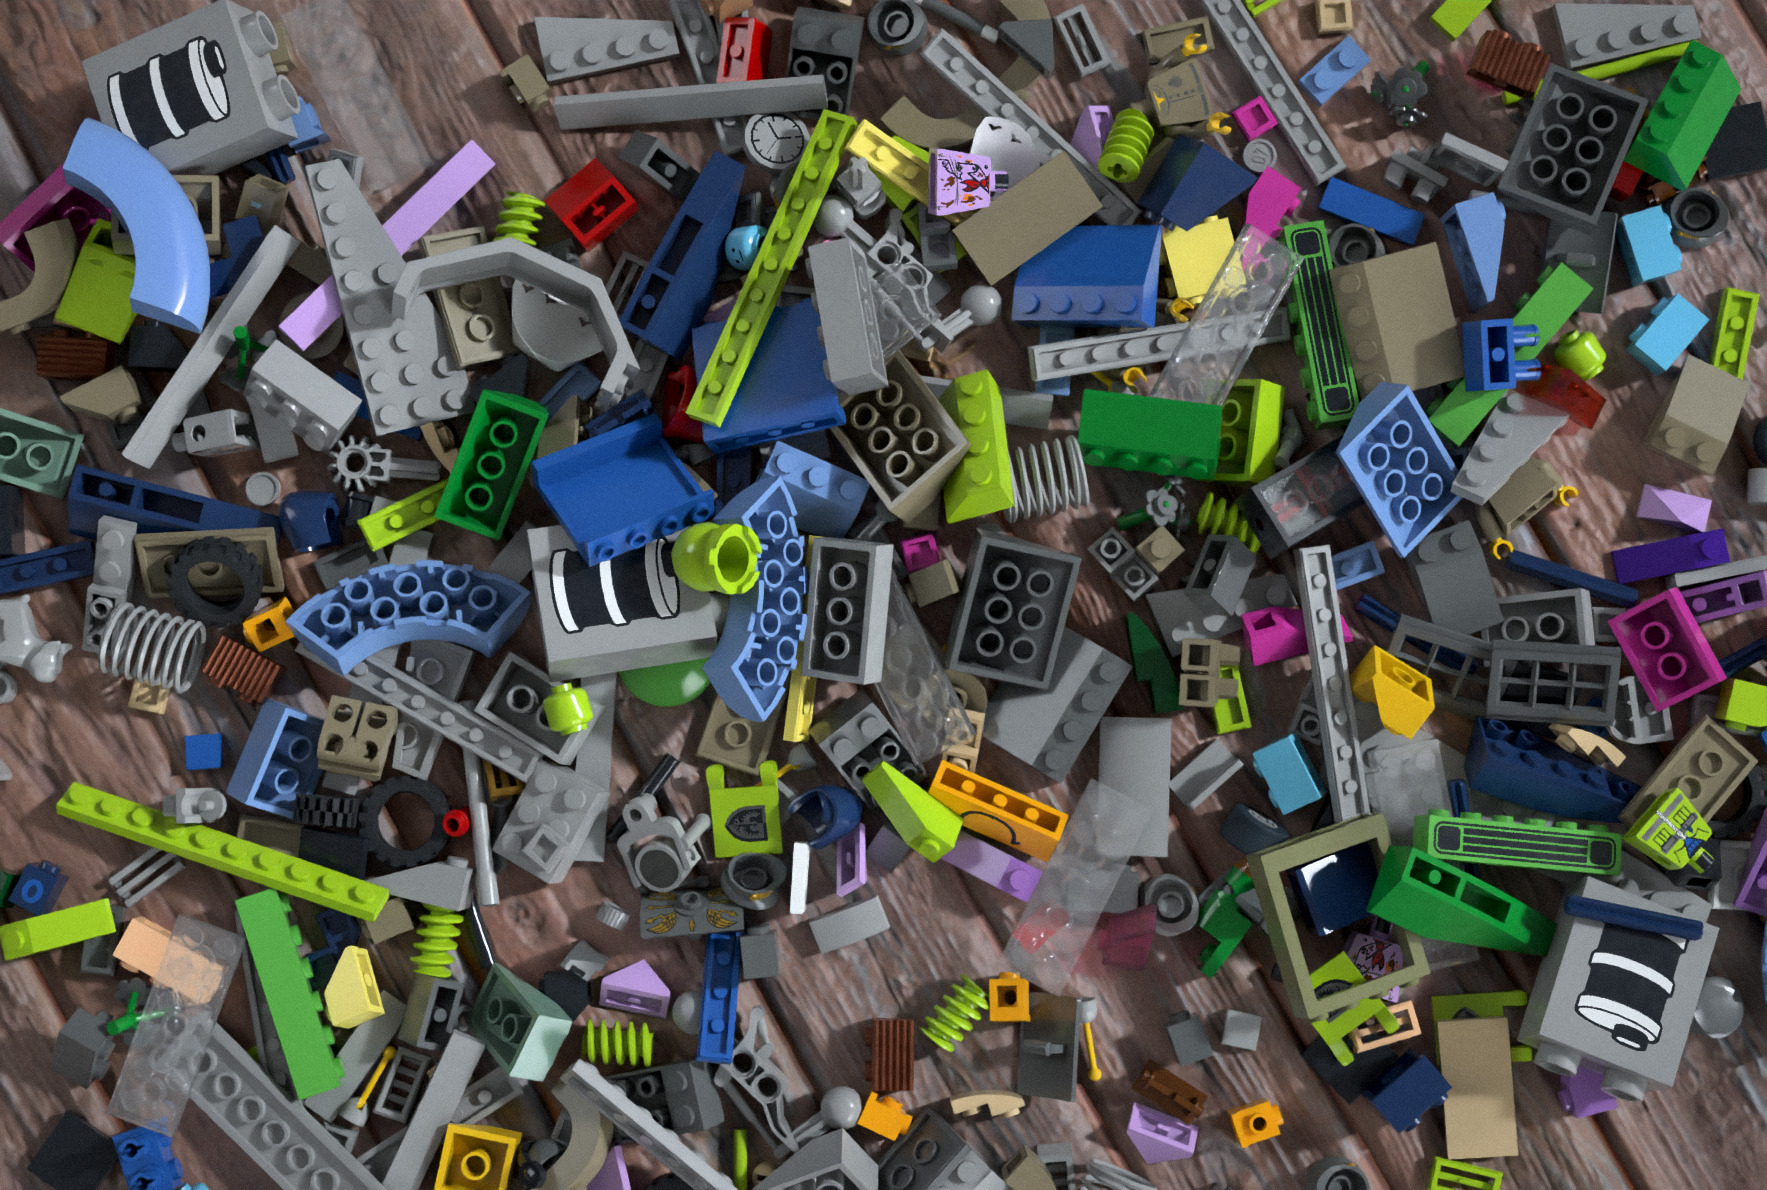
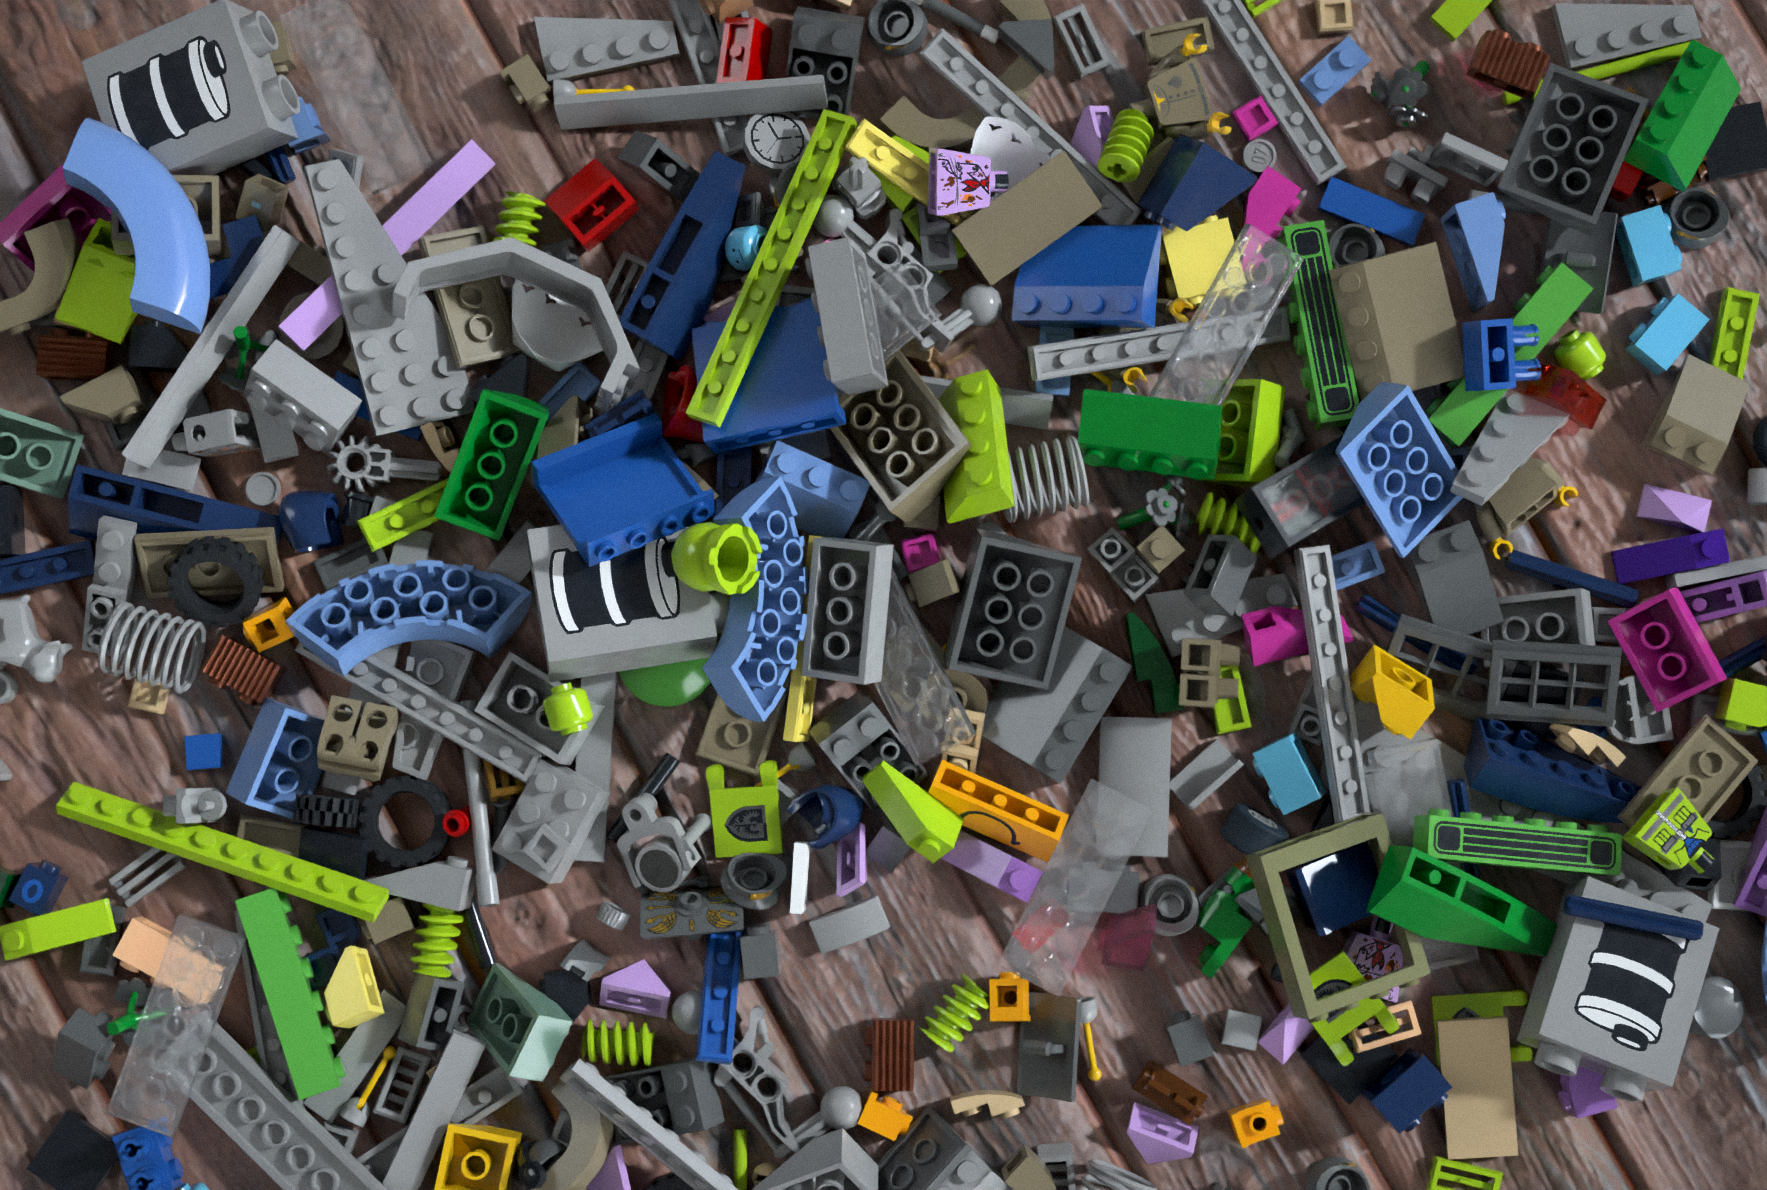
none -> light grey slope [122,449,201,492]
none -> hinge [553,79,634,98]
none -> lavender slope [1257,1003,1314,1065]

